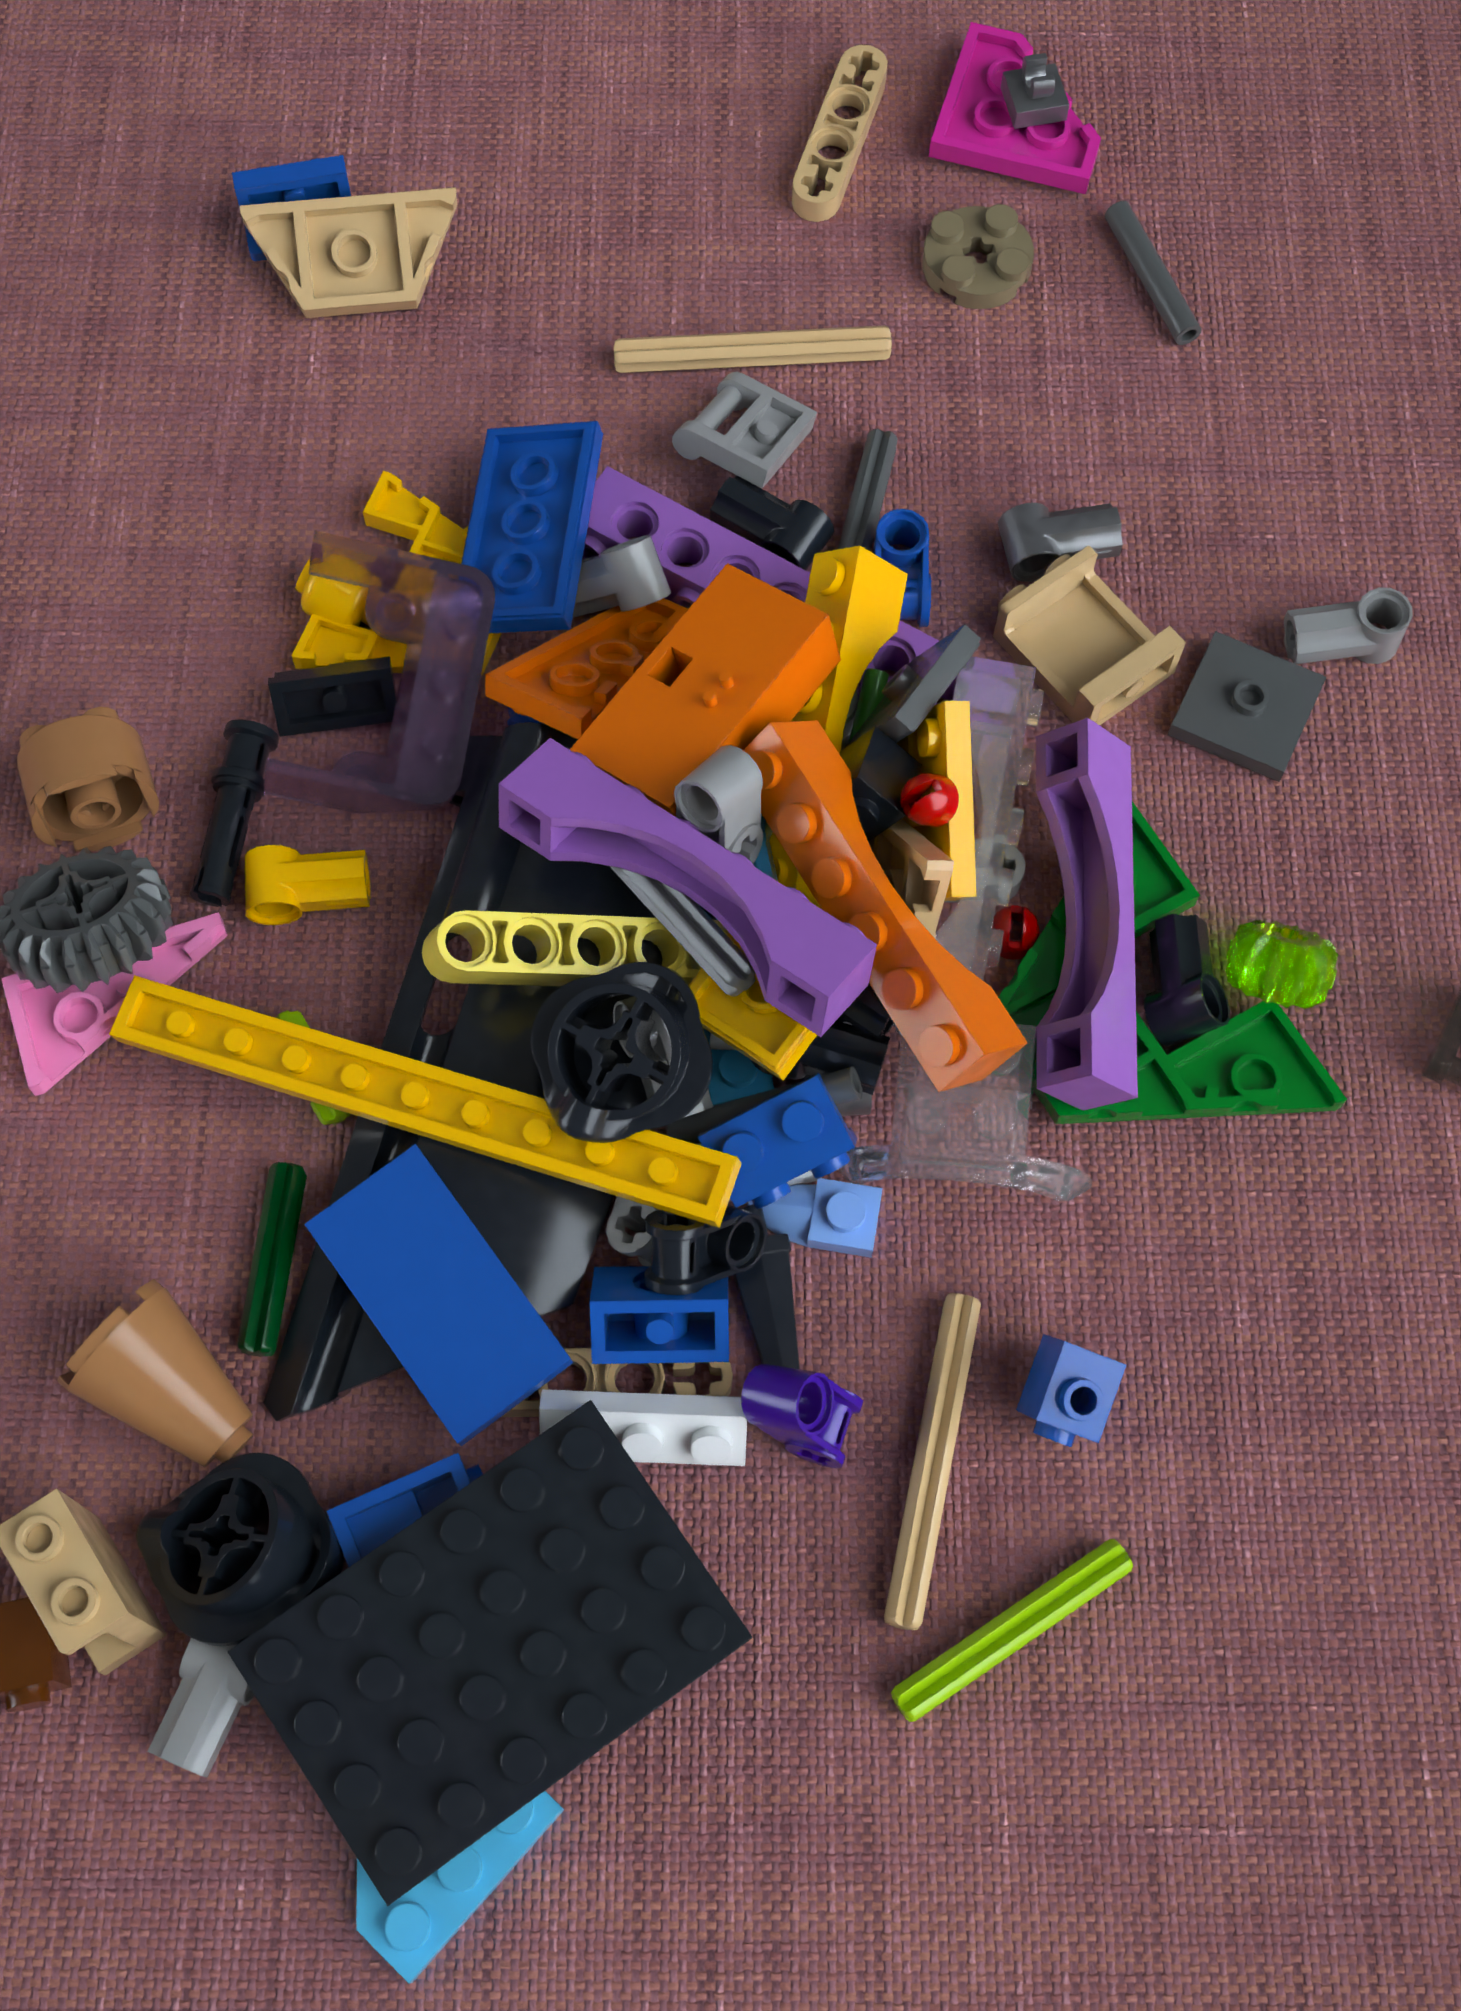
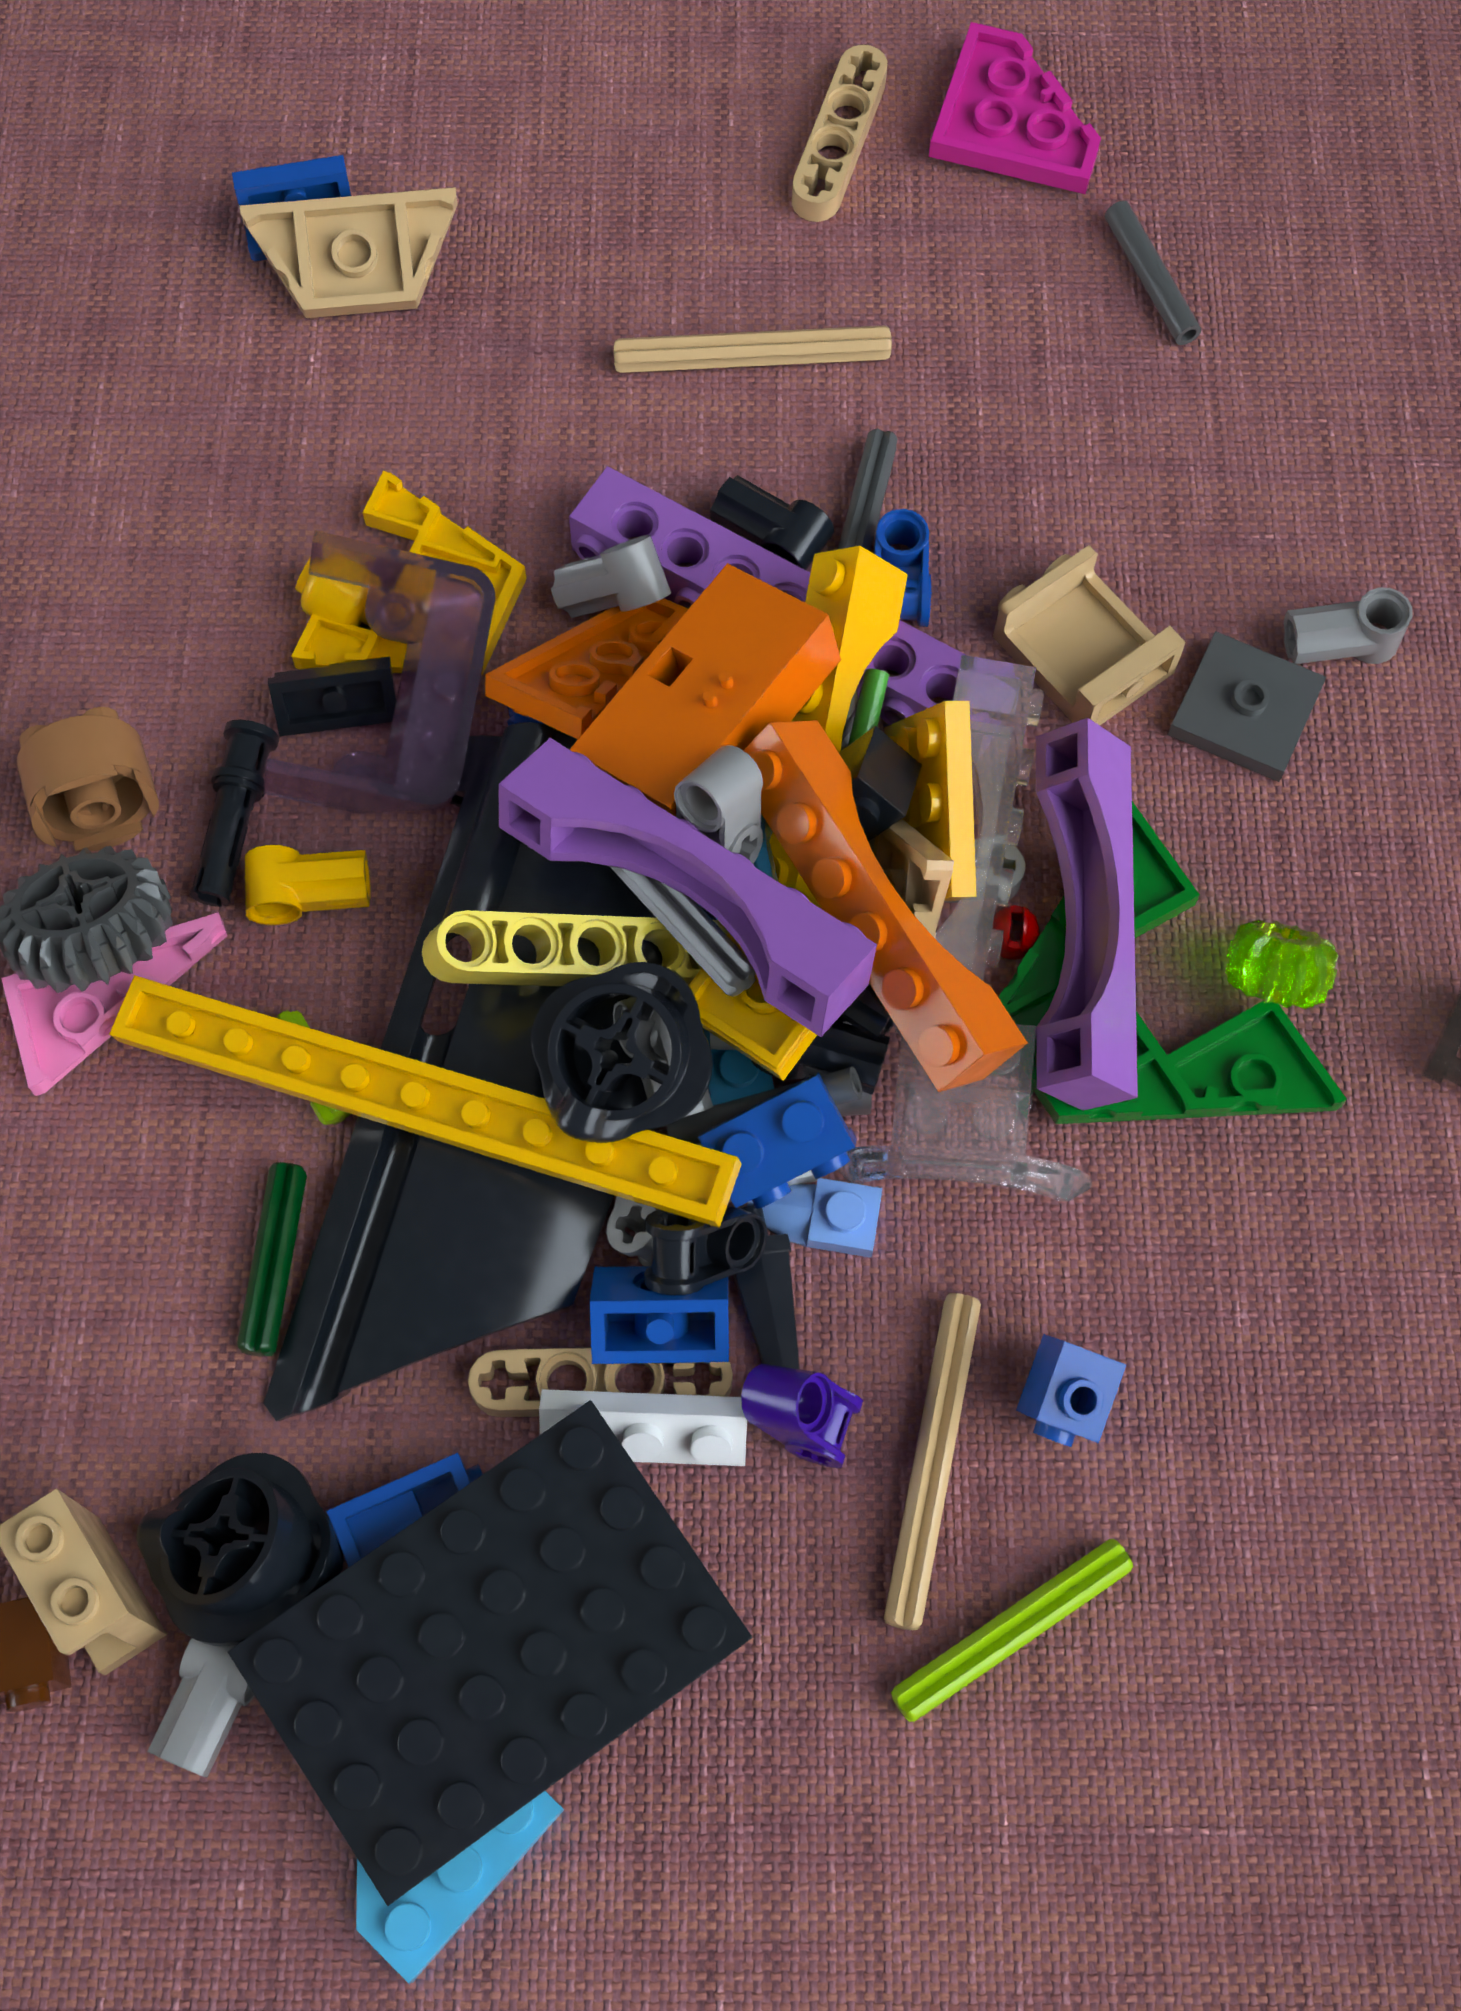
medium nougat cone [57,1279,254,1467] -> none
blue tile [304,1144,574,1446] -> none
blue tile [450,421,603,635] -> none
light grey plate [672,372,817,488] -> none
dark grey plate [845,624,981,748] -> none
red hinge [900,773,959,827] -> none
dark tan plate [922,204,1034,309] -> none
flat silver piece [998,503,1123,582] -> none
flat silver tile [1001,53,1070,129] -> none
black piece [1144,913,1230,1046] -> none

